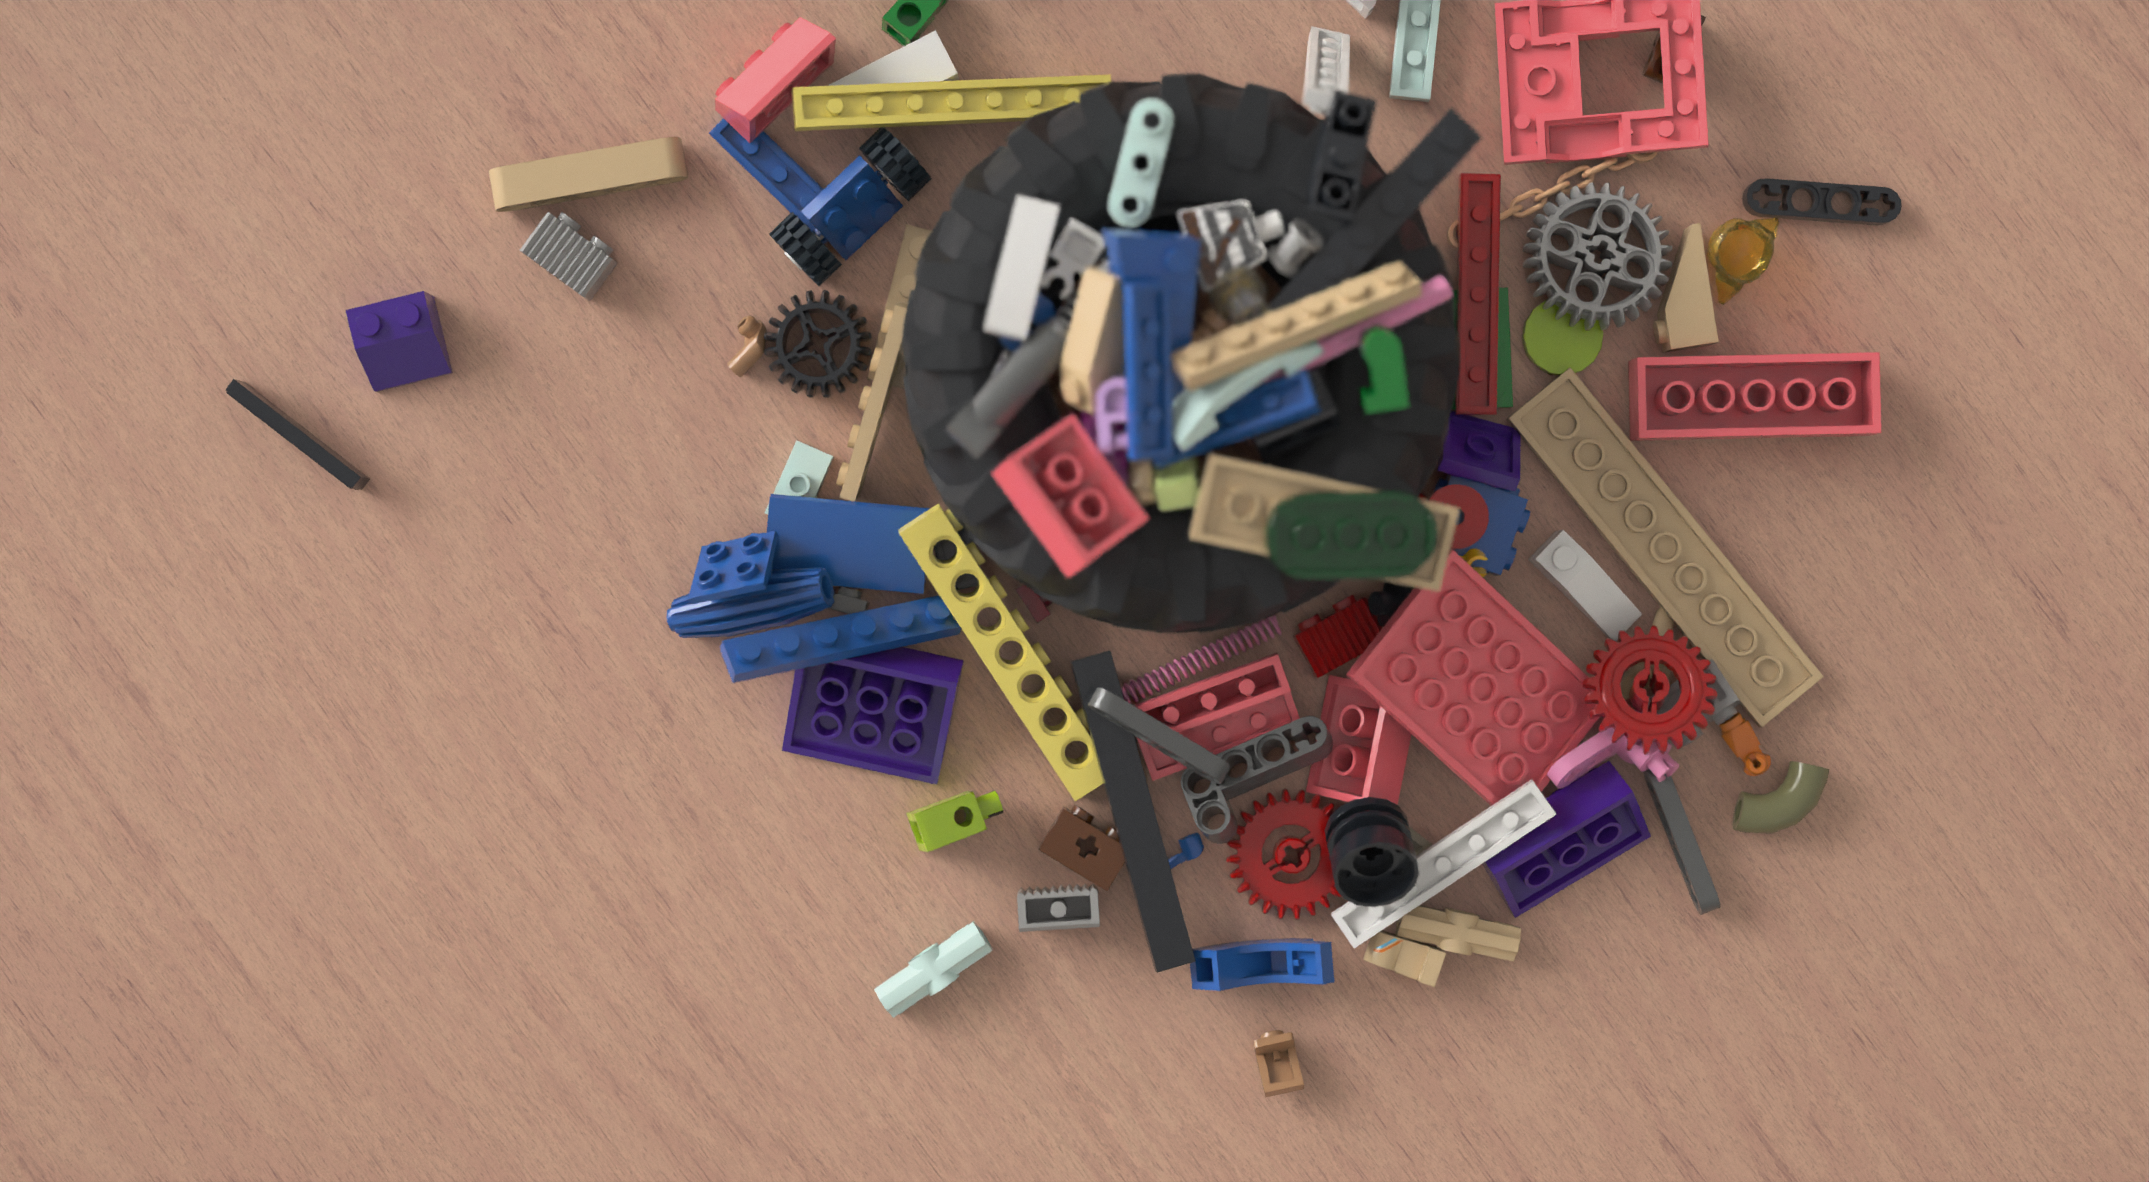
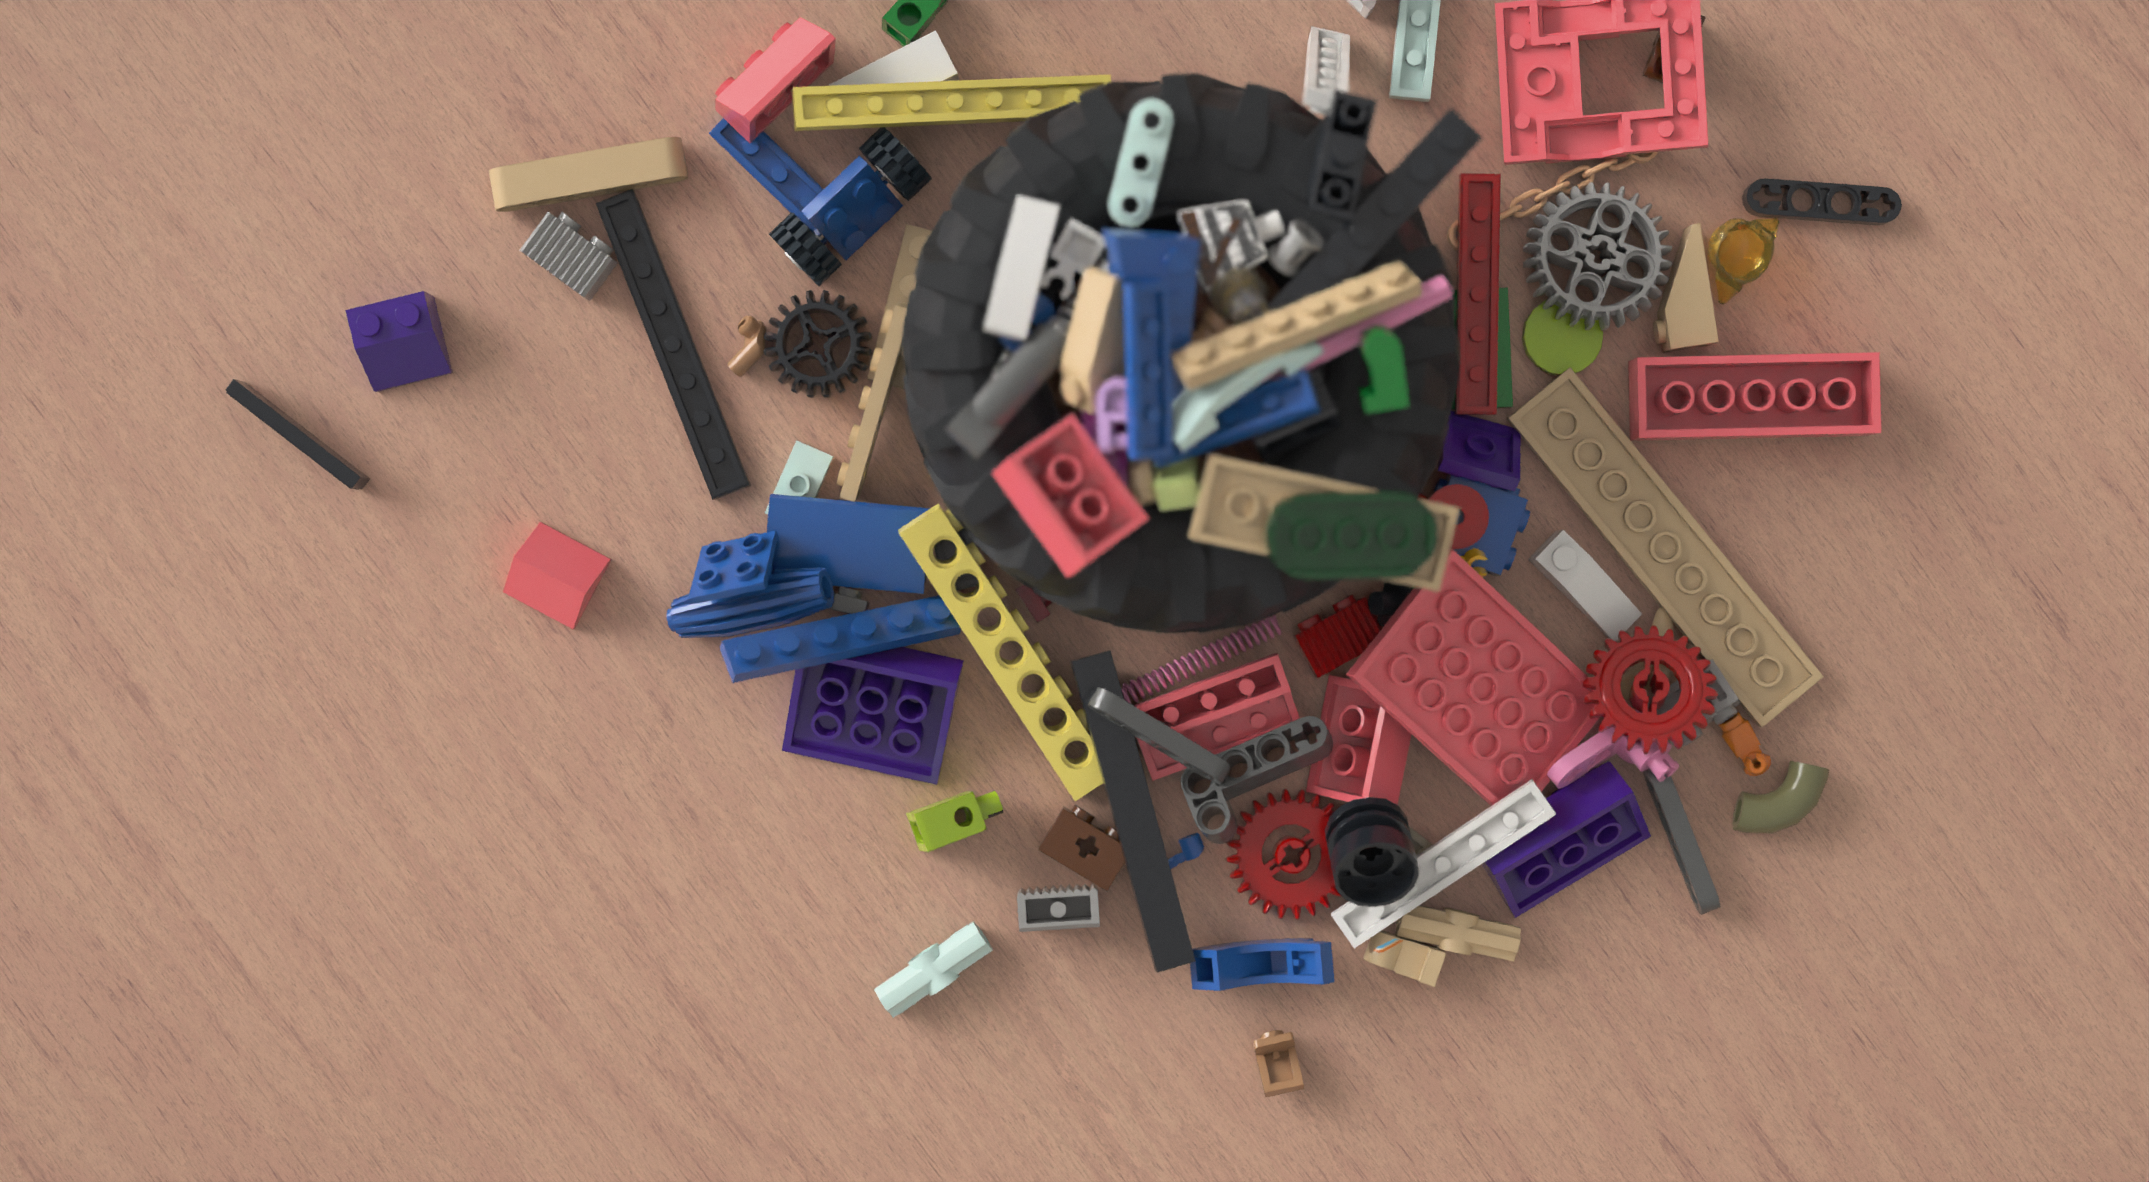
none -> coral slope [503,522,612,629]
none -> black tile [596,189,751,500]

